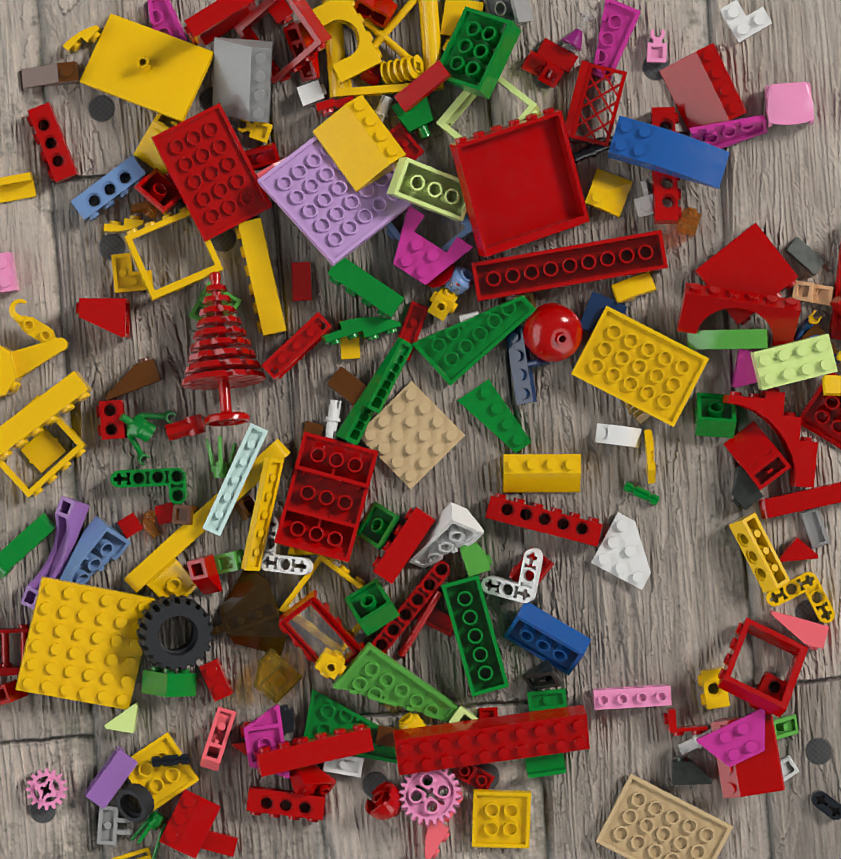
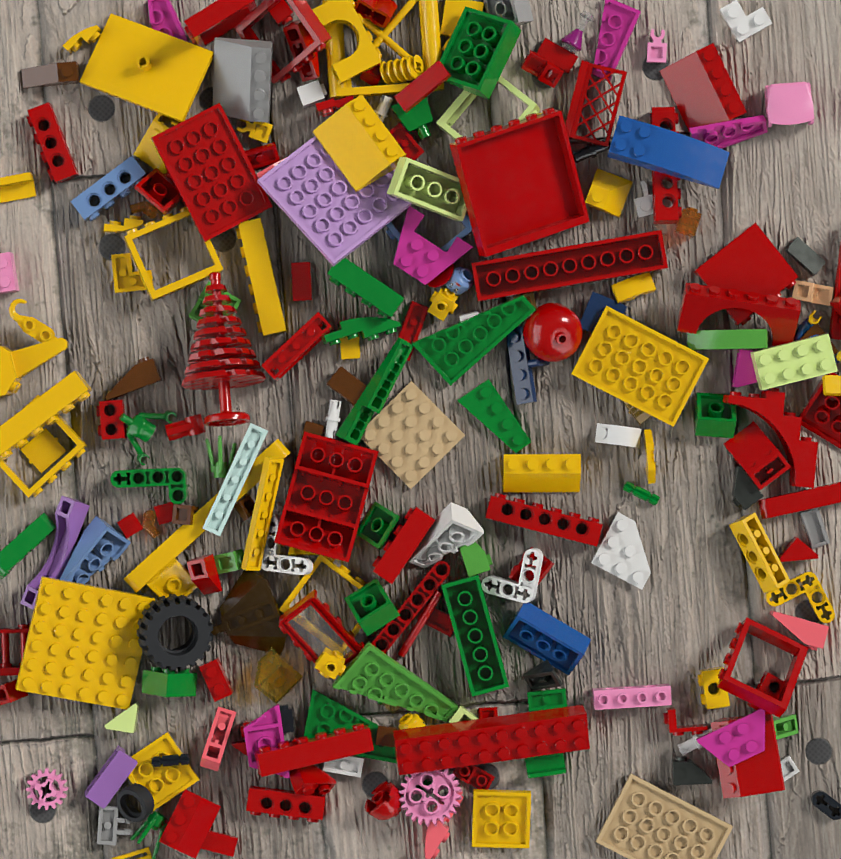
red slope [76,298,130,339] -> none

